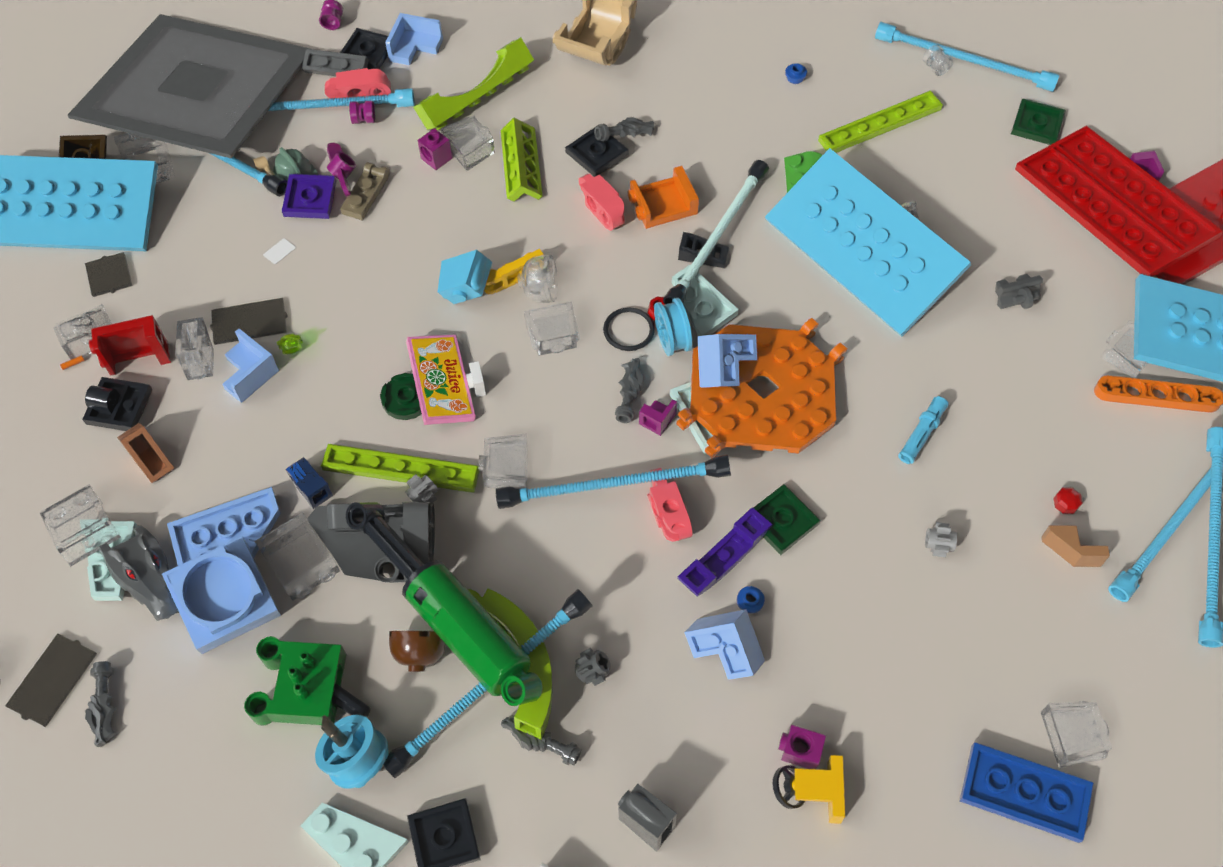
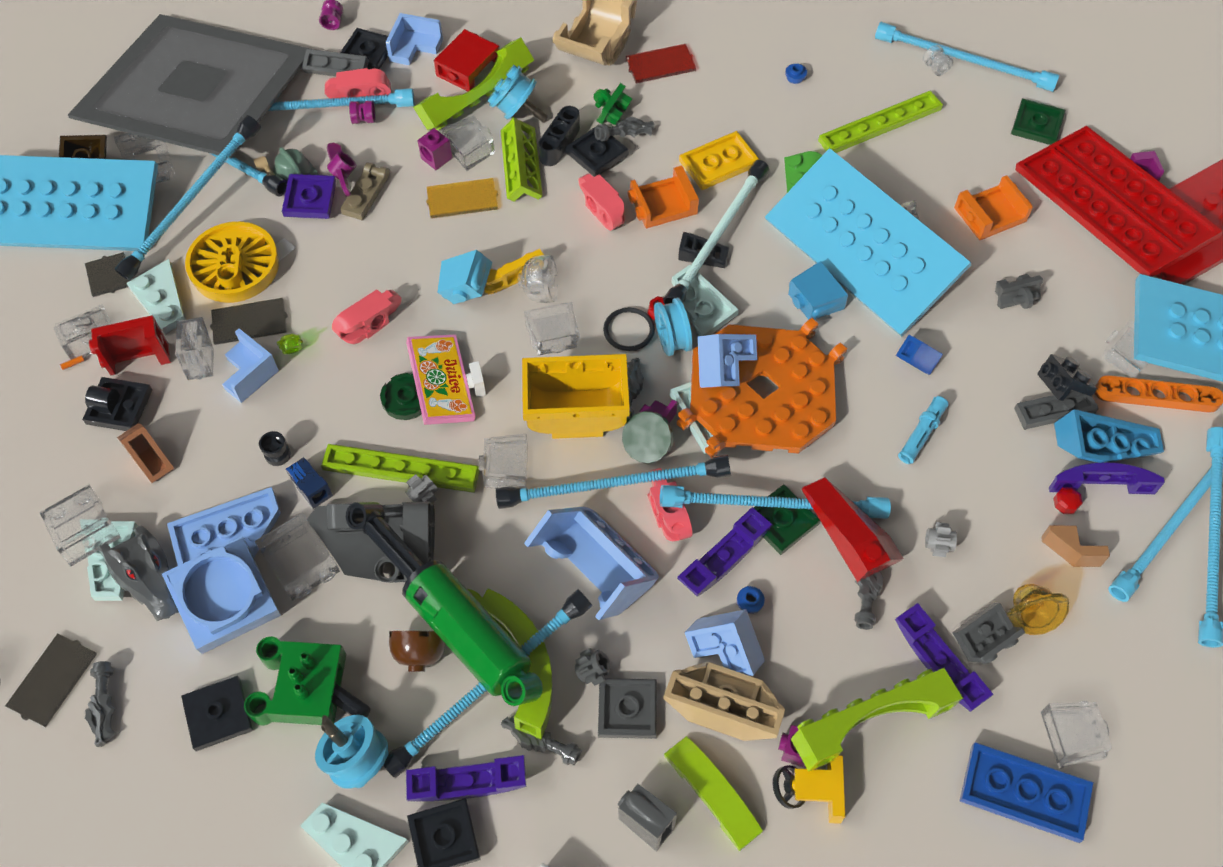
none -> medium azure hose [114,115,261,281]
none -> light aqua wing [127,259,186,334]
none -> black plate [181,676,253,751]
none -> yellow piece [185,222,279,303]
none -> black wheel [259,431,291,466]
none -> coral piece [332,289,401,344]
none -> dark purple slope [406,755,527,802]
none -> clear yellow piece [426,178,498,219]
none -> red panel [434,29,499,92]
none -> medium azure wheel [487,65,548,123]
none -> yellow container [522,354,630,439]
none -> light blue windscreen [524,507,659,620]
none -> black beam [539,106,580,166]
none -> green hips [593,83,632,126]
none -> dark grey tile [598,678,657,739]
none -> tile [622,411,674,463]
none -> clear red piece [626,44,696,84]
none -> medium azure hose [659,485,891,519]
none -> tan wedge [663,662,785,741]
none -> lime slope [664,736,763,851]
none -> yellow tile [679,131,760,190]
none -> dark azure torso [788,261,848,320]
none -> lime arch [791,668,963,772]
none -> red wedge [802,477,904,582]
none -> dark grey piece [854,571,883,630]
none -> dark purple slope [895,603,994,712]
none -> blue panel [896,335,943,375]
none -> dark grey bracket [952,603,1025,664]
none -> orange panel [954,175,1033,241]
none -> clear yellow helmet [1007,584,1069,635]
none -> dark grey plate [1014,391,1099,430]
none -> black bracket [1038,354,1097,401]
none -> dark purple slope [1049,463,1165,495]
none -> dark azure wedge [1054,409,1164,463]

